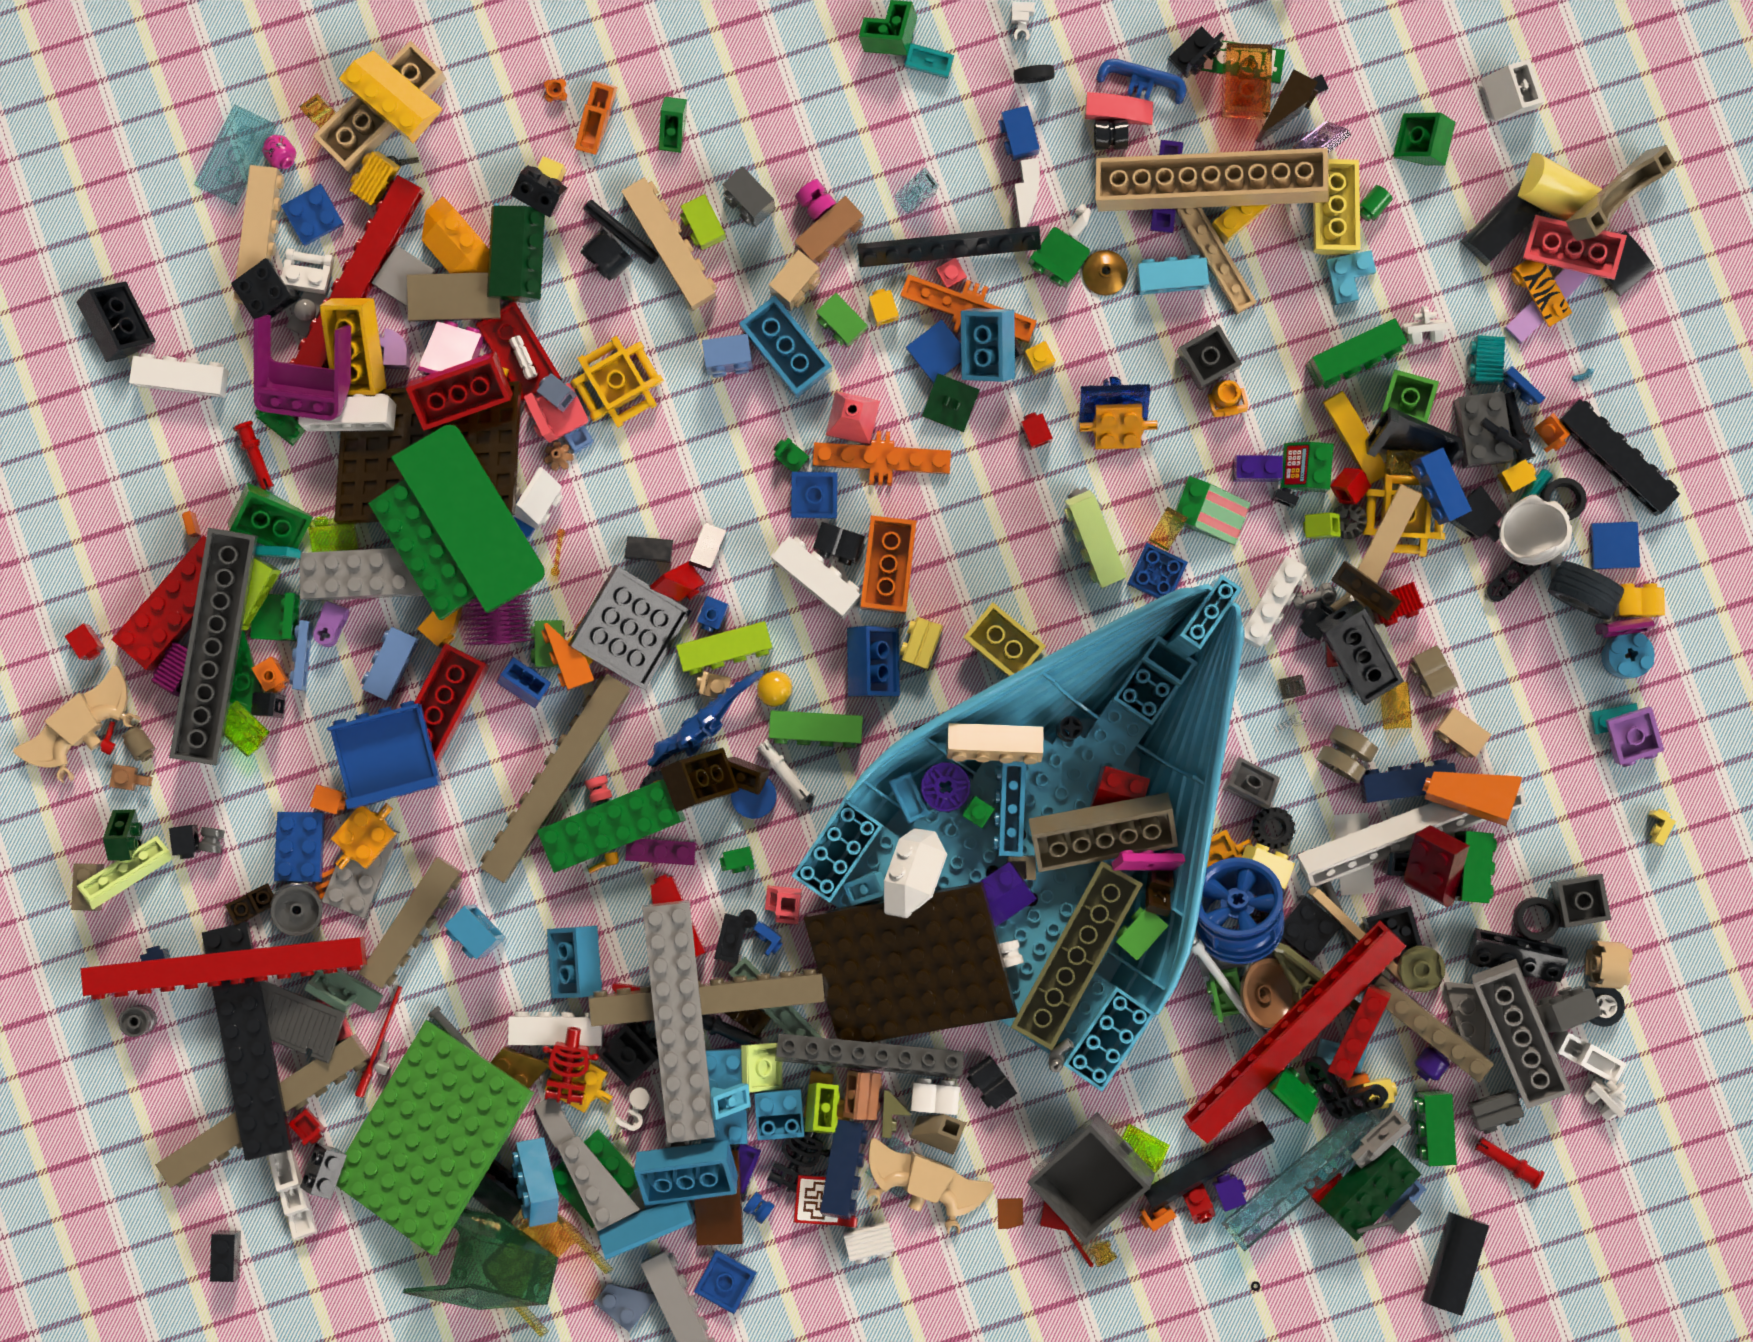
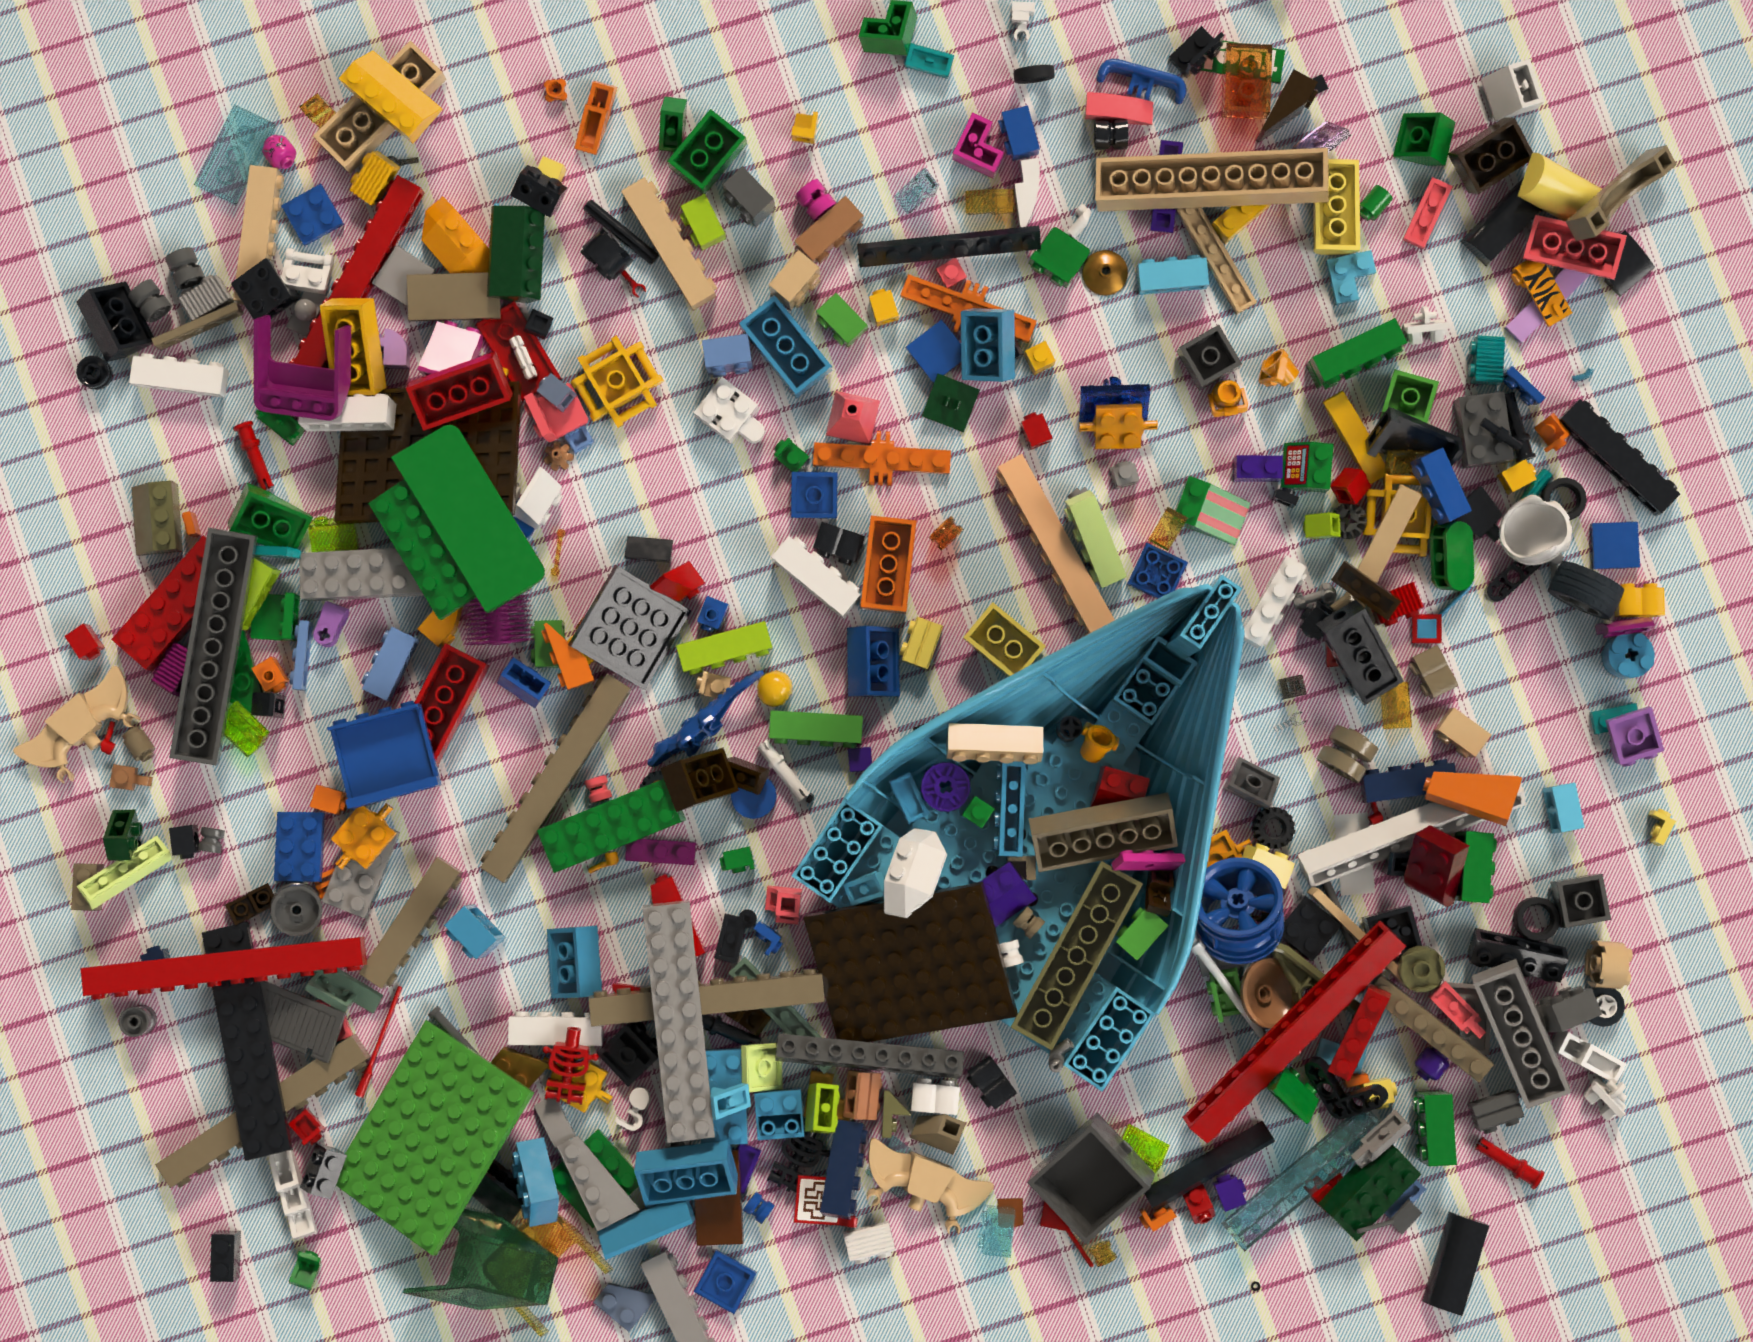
light grey hand [375,1041,391,1076] -> none
tile [689,523,726,572] -> none
none -> black wheel [76,355,113,390]
none -> dark grey wheel [128,279,172,323]
none -> olive slope [131,480,183,556]
none -> dark tan tile [152,302,244,351]
none -> dark grey wheel [165,247,205,289]
none -> light grey brick [177,275,234,321]
none -> green bracket [289,1250,322,1291]
none -> black tile [524,309,554,340]
none -> red hand [621,270,646,298]
none -> green brick [667,109,747,195]
none -> white brick [693,377,765,444]
none -> yellow panel [791,111,818,144]
none -> dark purple tile [848,747,872,772]
none -> clear orange wheel [928,516,964,551]
none -> dark pink brick [952,112,1004,179]
none -> clear yellow slope [965,189,1015,215]
none -> clear light blue brick [978,1205,1016,1258]
none -> light nougat brick [996,454,1115,636]
none -> dark tan wheel [1012,906,1045,939]
none -> light orange piece [1080,722,1119,763]
none -> light grey brick [1109,461,1140,490]
none -> light orange piece [1259,349,1299,387]
none -> red hand [1368,802,1383,825]
none -> coral plate [1402,177,1453,249]
none -> piece [1412,585,1472,644]
none -> coral hinge [1428,981,1487,1039]
none -> green brick [1430,521,1475,591]
none -> dark brown brick [1448,117,1533,194]
none -> medium azure hinge [1542,782,1585,834]

